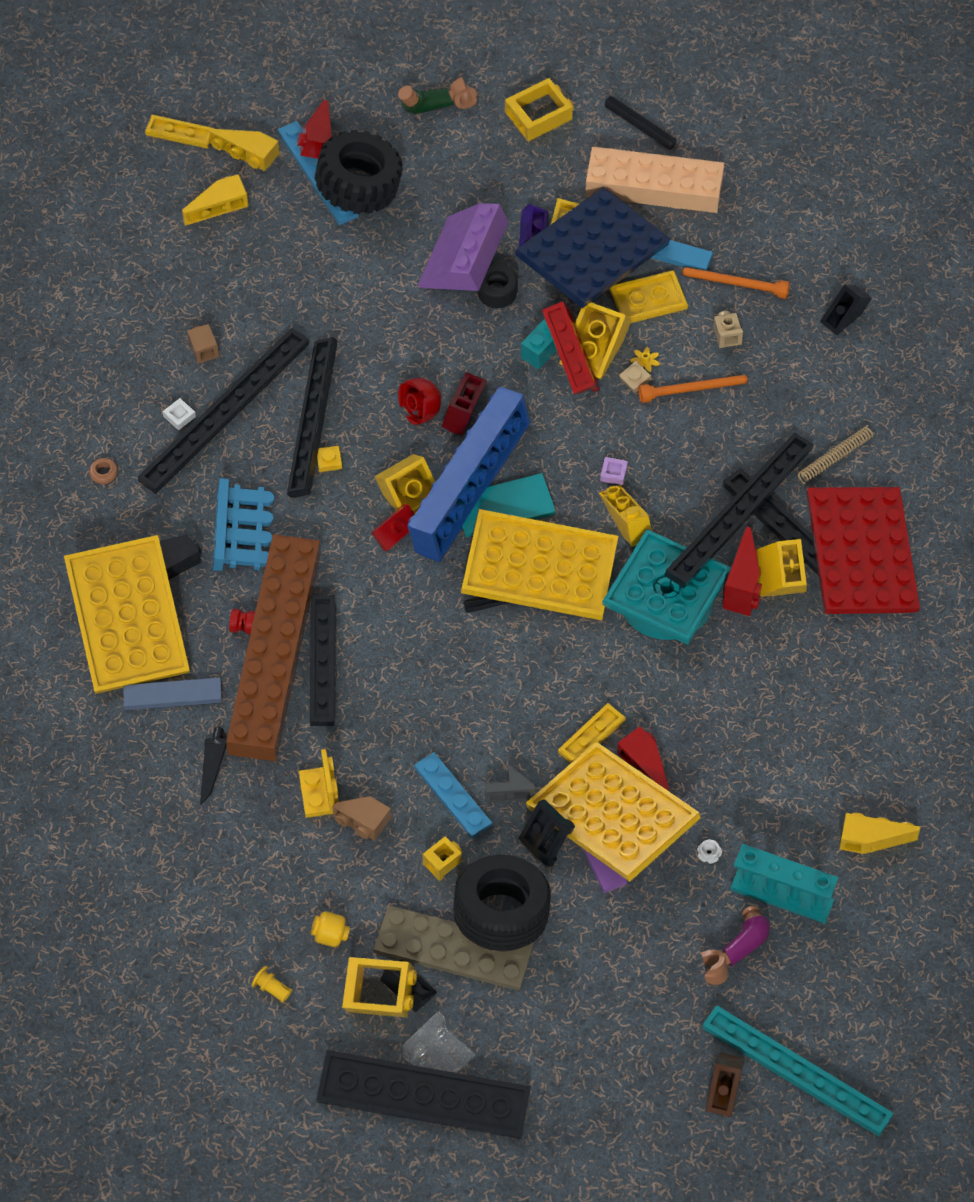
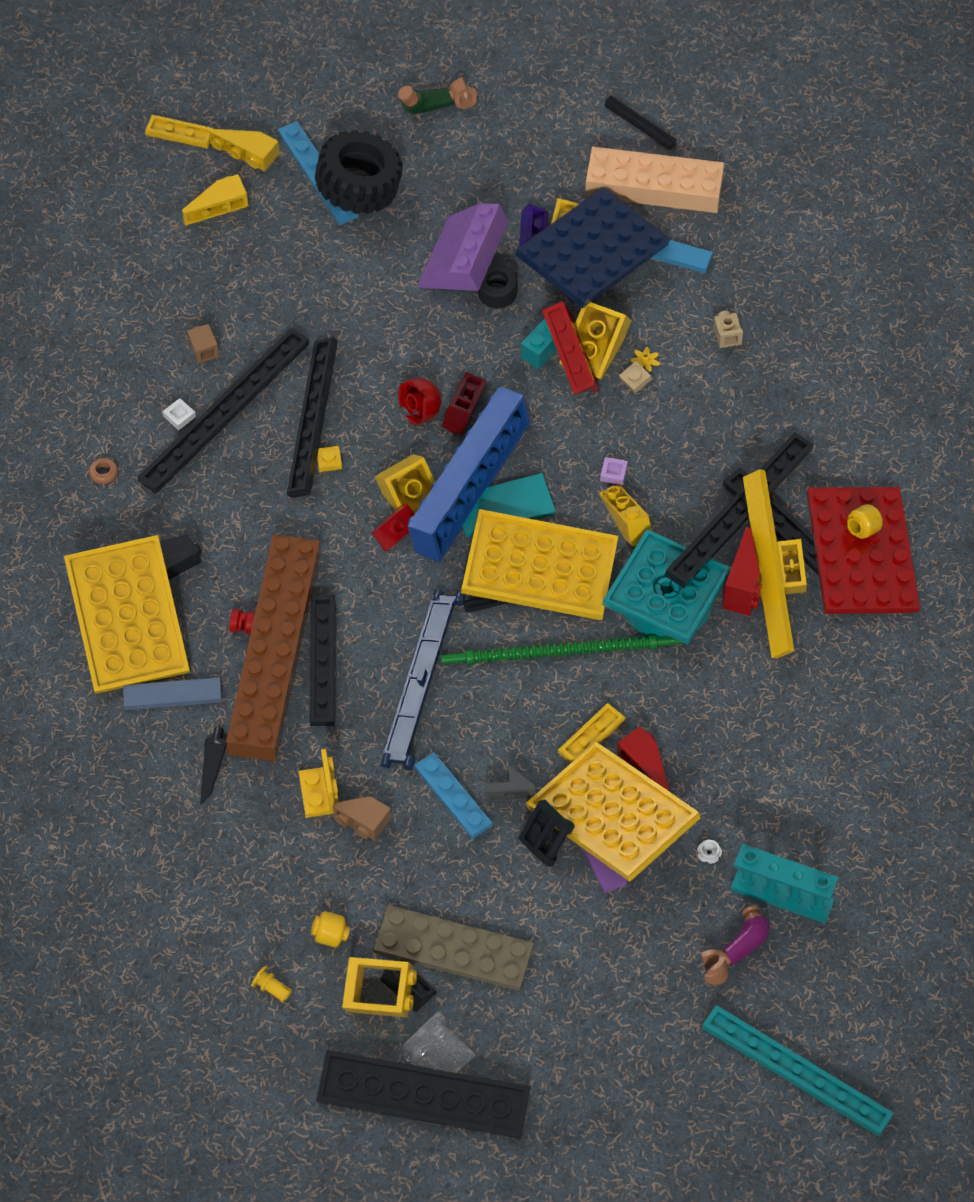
dark azure fence [213,478,274,571] -> none
red slope [297,100,332,159] -> none
yellow brick [422,836,462,881] -> none
black tyre [453,854,551,951] -> none
yellow window [505,78,574,141] -> none
yellow tile [609,270,688,323] -> none
orange piece [638,375,748,403] -> none
orange piece [682,267,790,299] -> none
reddish brown slope [706,1052,745,1117] -> none
tan piece [798,425,873,484] -> none
black slope [820,285,872,335] -> none
yellow slope [840,813,920,854] -> none
none -> piece [381,589,466,770]
none -> green hose [441,634,682,665]
none -> yellow tile [743,469,794,658]
none -> yellow head [847,504,883,539]

